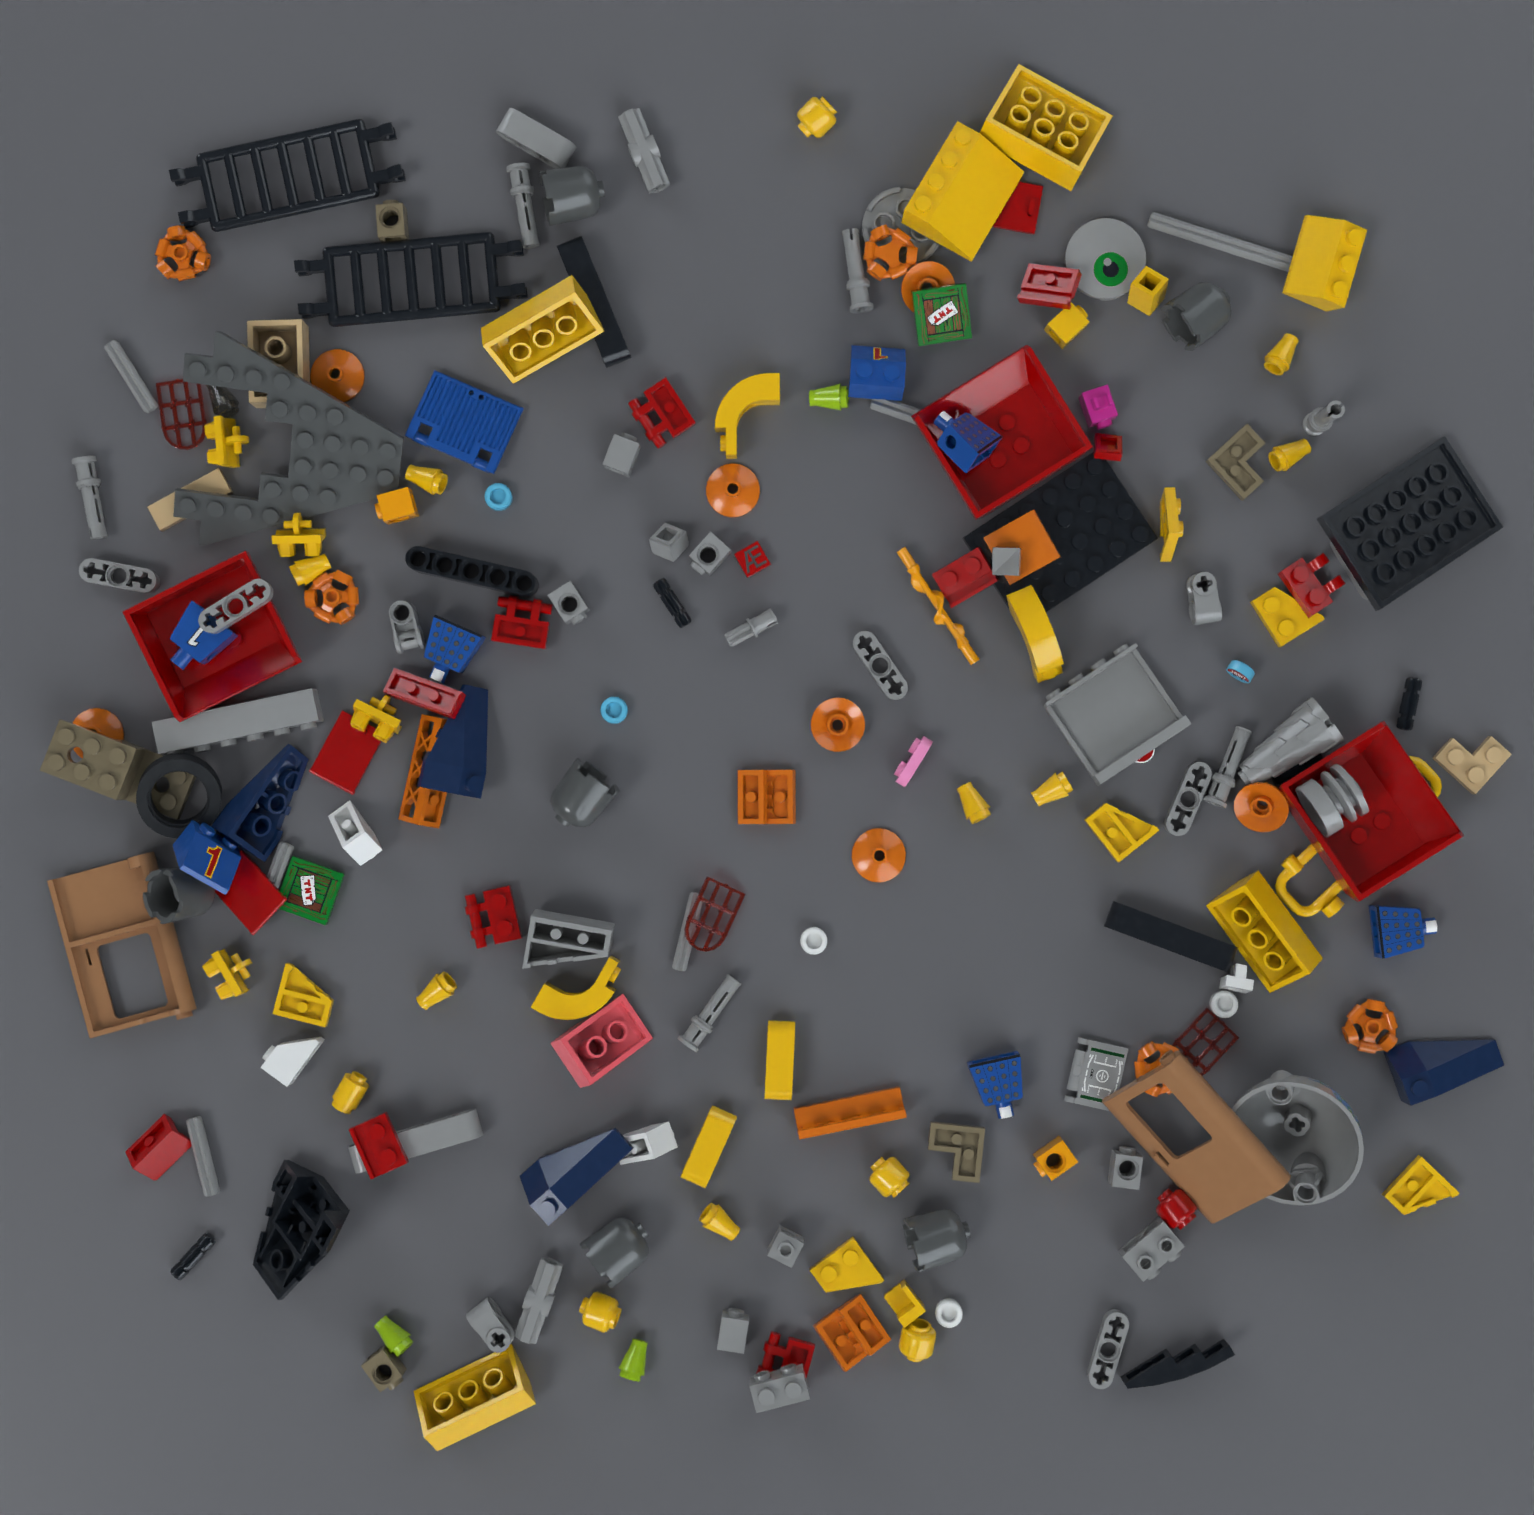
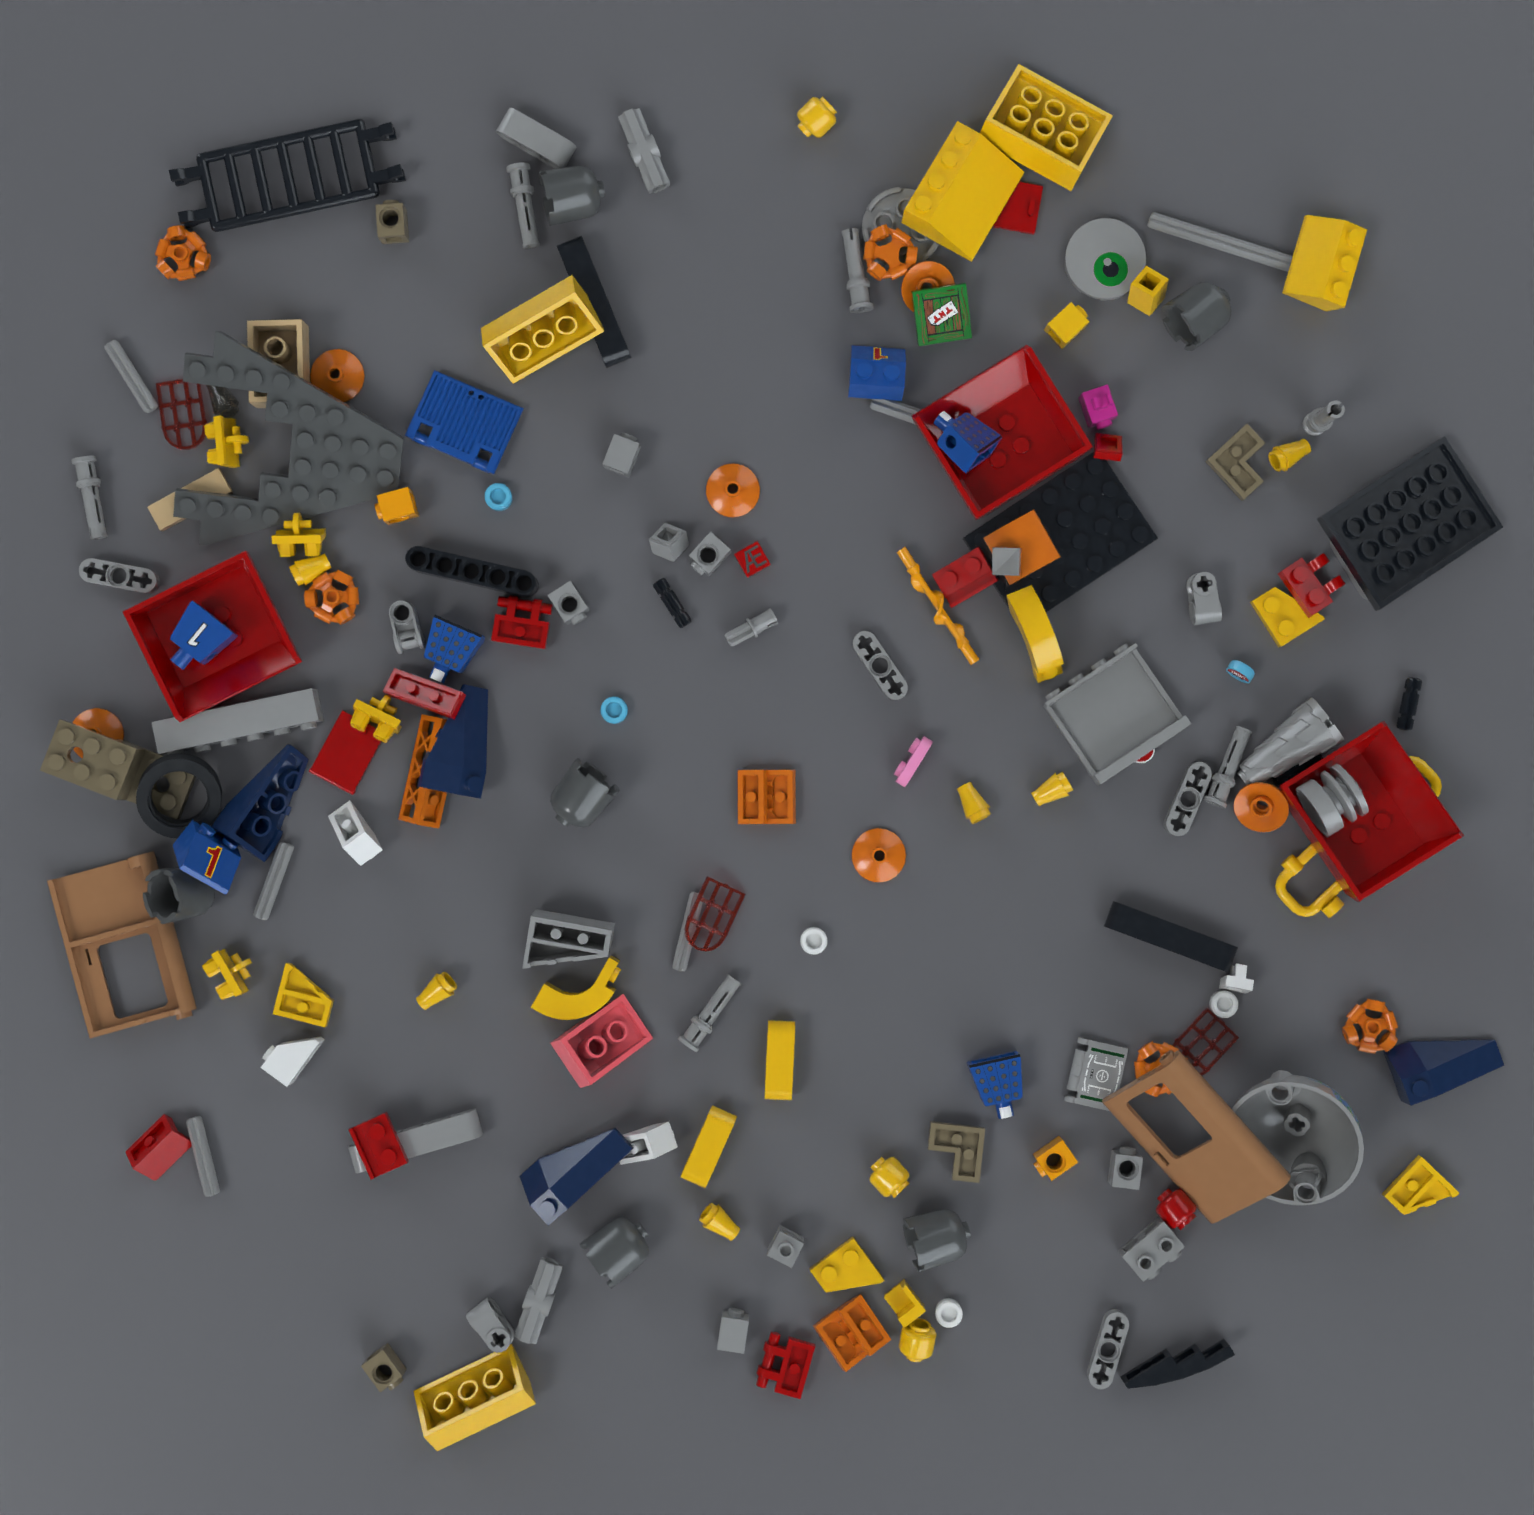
black axle [170,1232,216,1280] -> none
light grey beam [198,579,273,634] -> none
red container [215,851,287,935] -> none
black wedge [253,1160,350,1300] -> none
tile [279,856,345,925] -> none
black bar [294,232,528,327] -> none
yellow brick [331,1071,369,1114] -> none
lime cone [374,1315,414,1357] -> none
yellow cone [405,464,448,495] -> none
red plate [464,885,522,949] -> none
yellow head [579,1291,622,1333] -> none
lime cone [619,1338,648,1382] -> none
red plate [628,377,696,449] -> none
yellow arch [715,373,780,459] -> none
light grey brick [749,1363,810,1413] -> none
orange fence [793,1086,907,1140] -> none
lime cone [809,383,849,411] -> none
orange dish [811,698,865,752] -> none
plate [1017,263,1082,310] -> none
yellow wing [1084,803,1159,863] -> none
yellow wing [1160,487,1184,562] -> none
yellow slope [1206,870,1323,993] -> none
yellow cone [1264,333,1299,375] -> none
blue torso [1369,905,1437,959] -> none
tan plate [1432,736,1512,794] -> none

